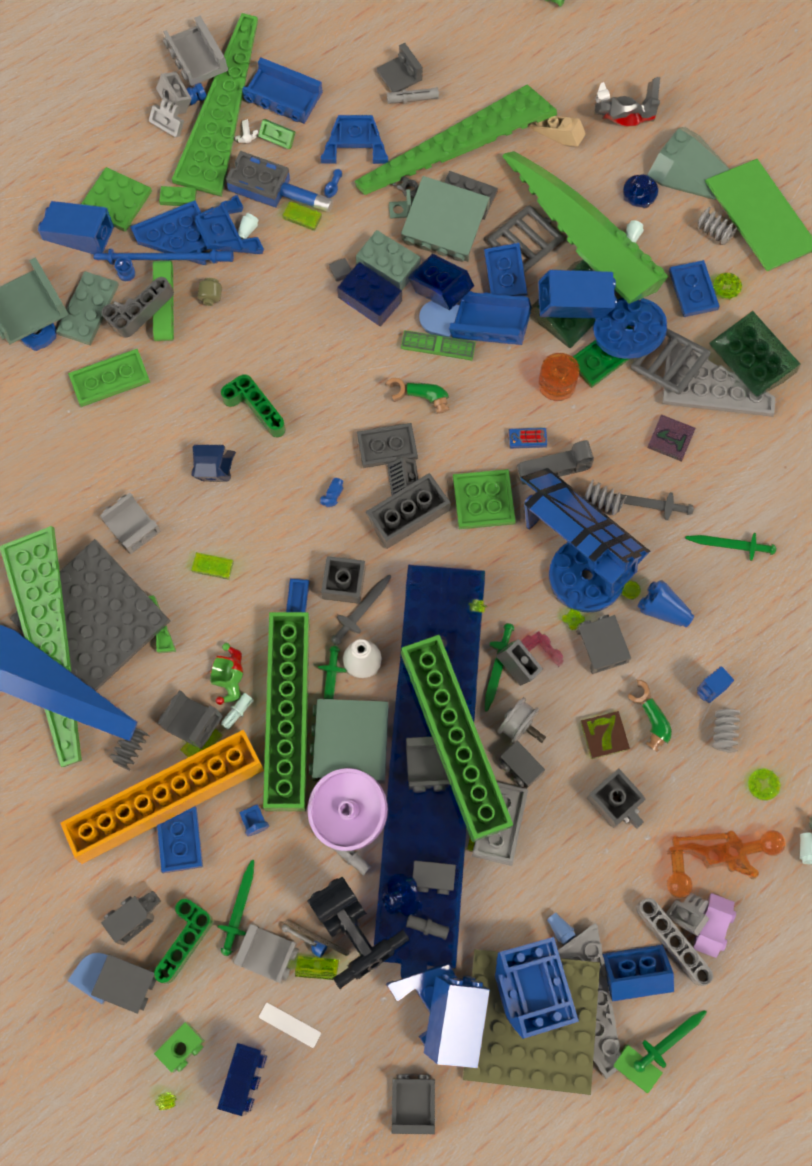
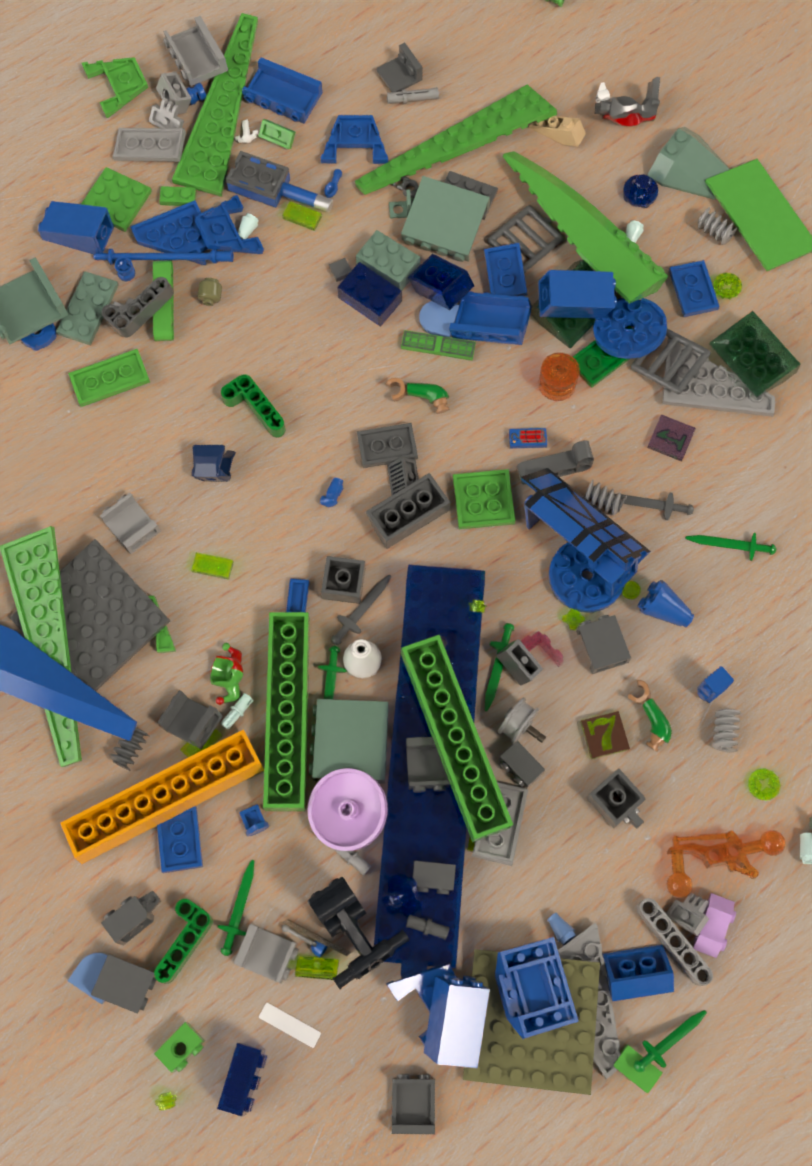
none -> bright green wing [82,57,148,118]
none -> light grey tile [113,128,186,162]

